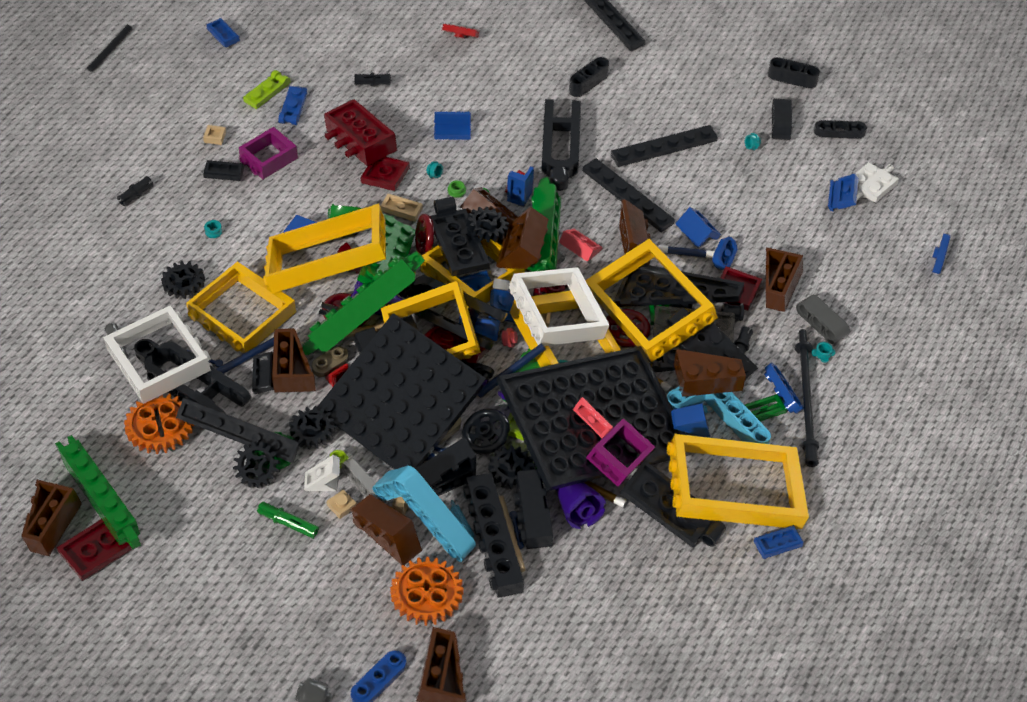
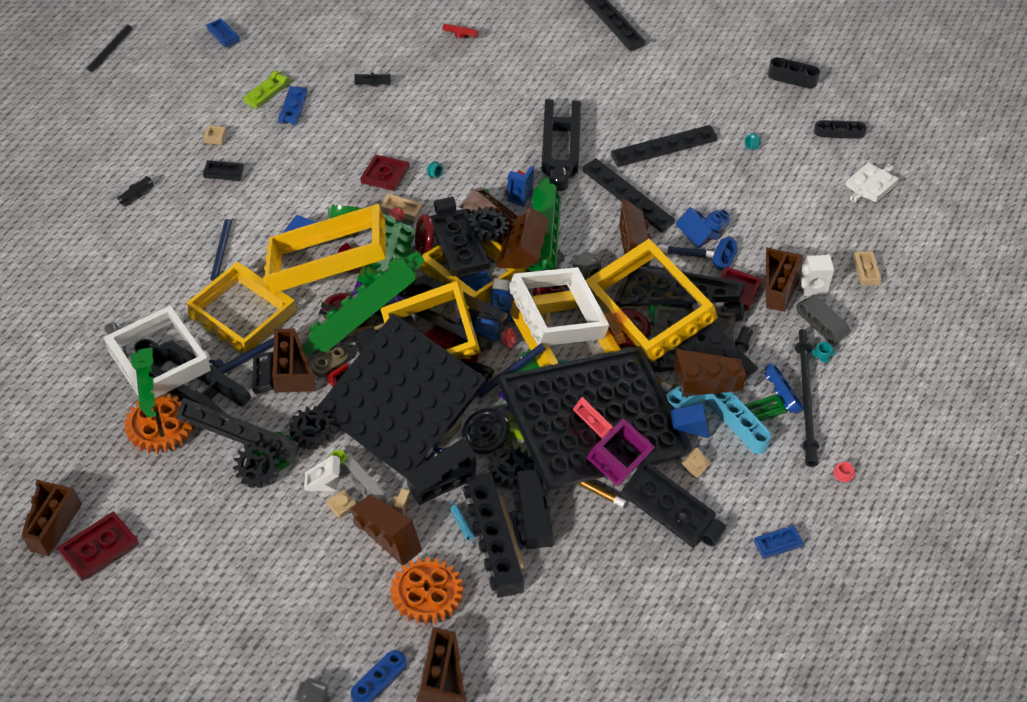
green hinge [55,435,141,549] -> none
black gear [161,261,205,299] -> none
teal bush [204,220,222,238] -> none
magenta window [238,127,298,180] -> none
green axle [257,502,319,539] -> none
dark red piece [324,99,397,166] -> none
medium azure beam [372,466,476,562] -> none
blue panel [434,112,471,140] -> none
bright green plate [448,180,466,198] -> none
dark purple cone [555,482,606,529] -> none
coral slope [559,229,603,262] -> none
black beam [569,57,609,97] -> none
yellow window [667,434,809,529] -> none
black beam [772,98,792,141] -> none
blue plate [828,173,858,211] -> none
blue plate [932,233,950,274] -> none
none -> green piece [131,348,156,418]
none -> dark blue bar [210,219,232,281]
none -> coral plate [388,207,406,222]
none -> dark grey head [573,252,601,280]
none -> clear orange plate [603,310,627,345]
none -> tan plate [682,447,711,478]
none -> blue plate [704,209,731,231]
none -> white brick [799,255,834,296]
none -> coral plate [833,462,855,482]
none -> tan plate [853,251,881,286]

